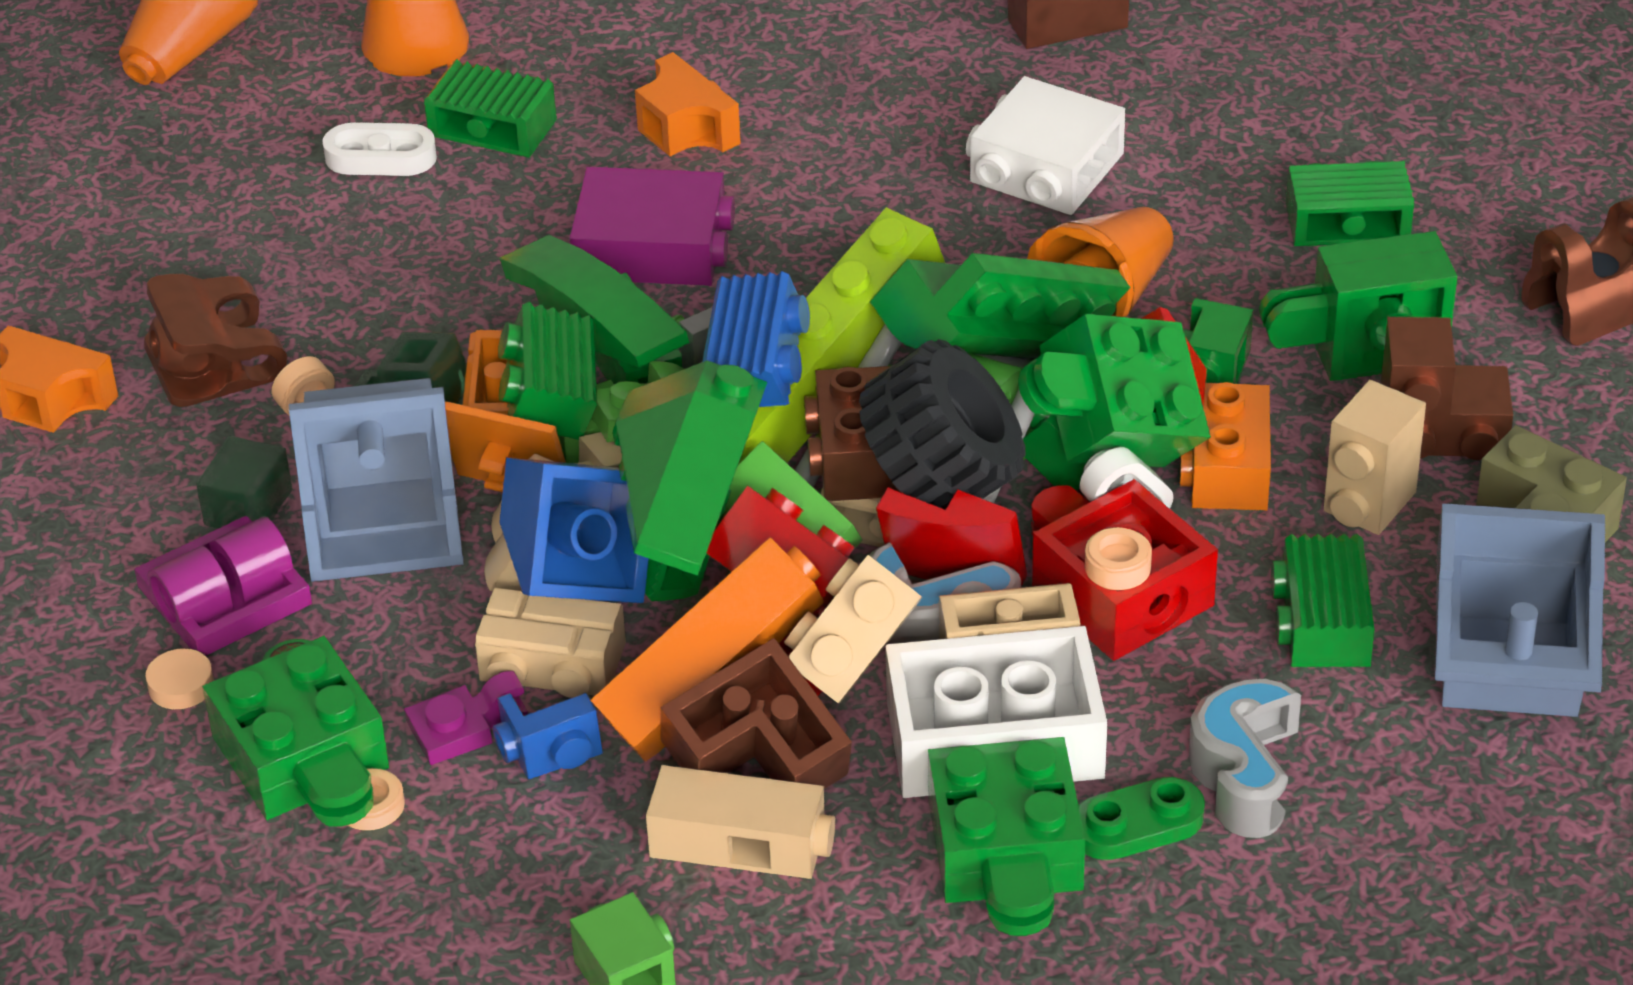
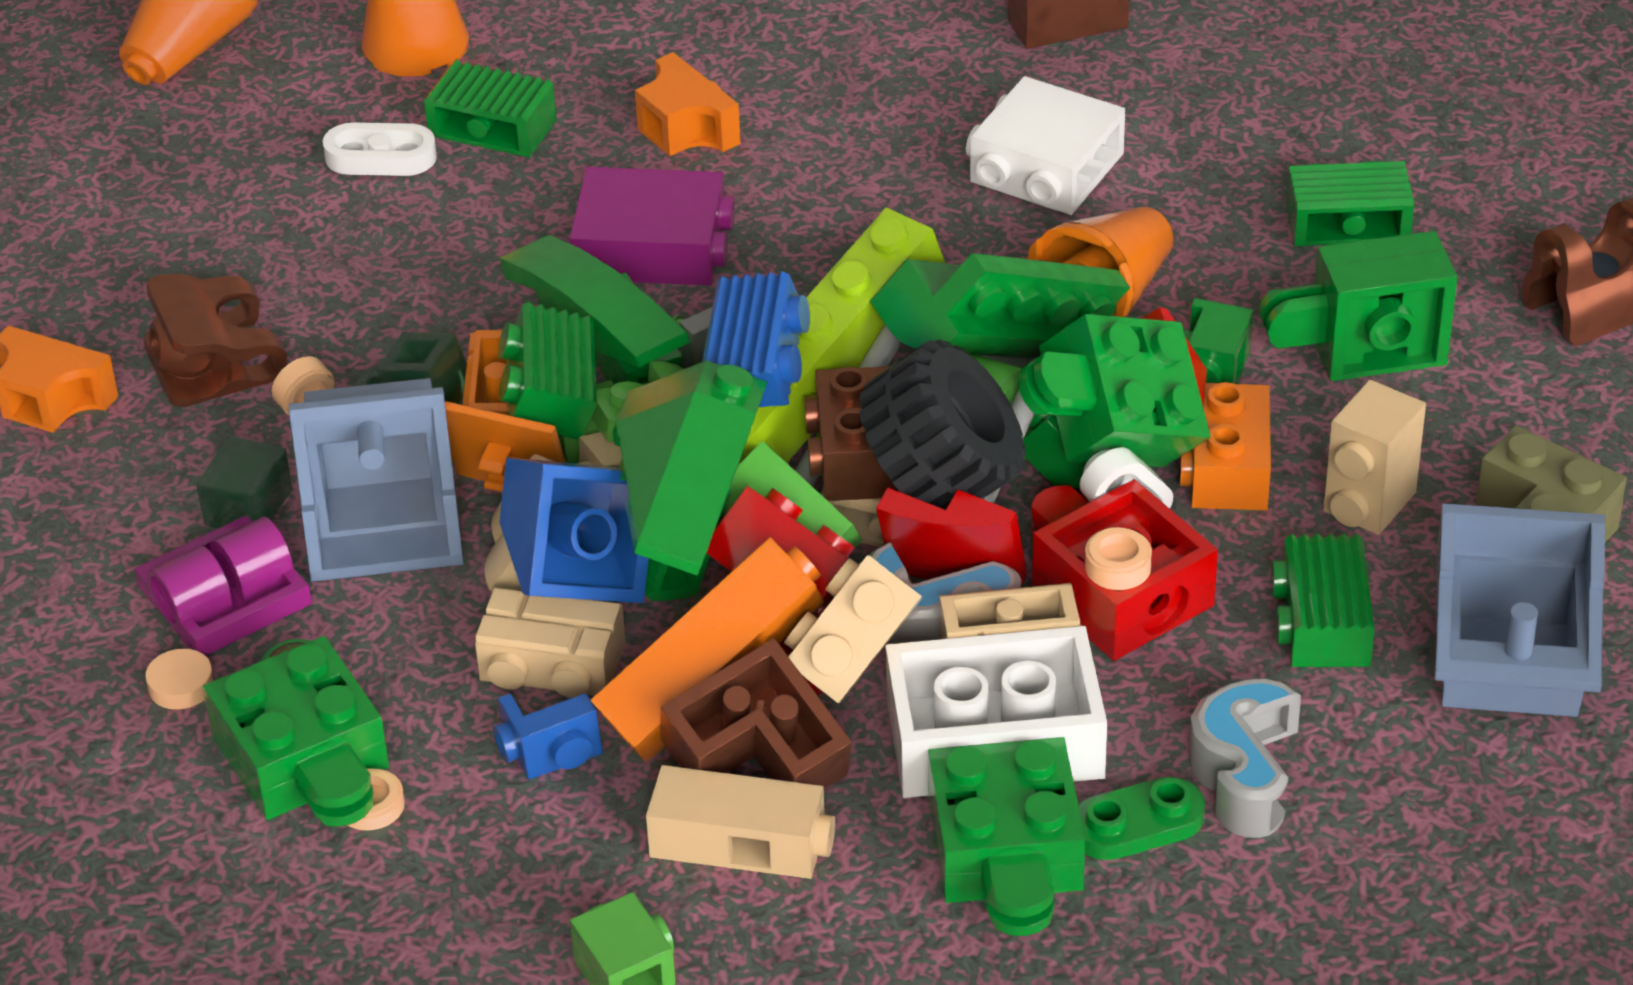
magenta plate [404,671,528,765] -> none
copper brick [1381,317,1513,460] -> none

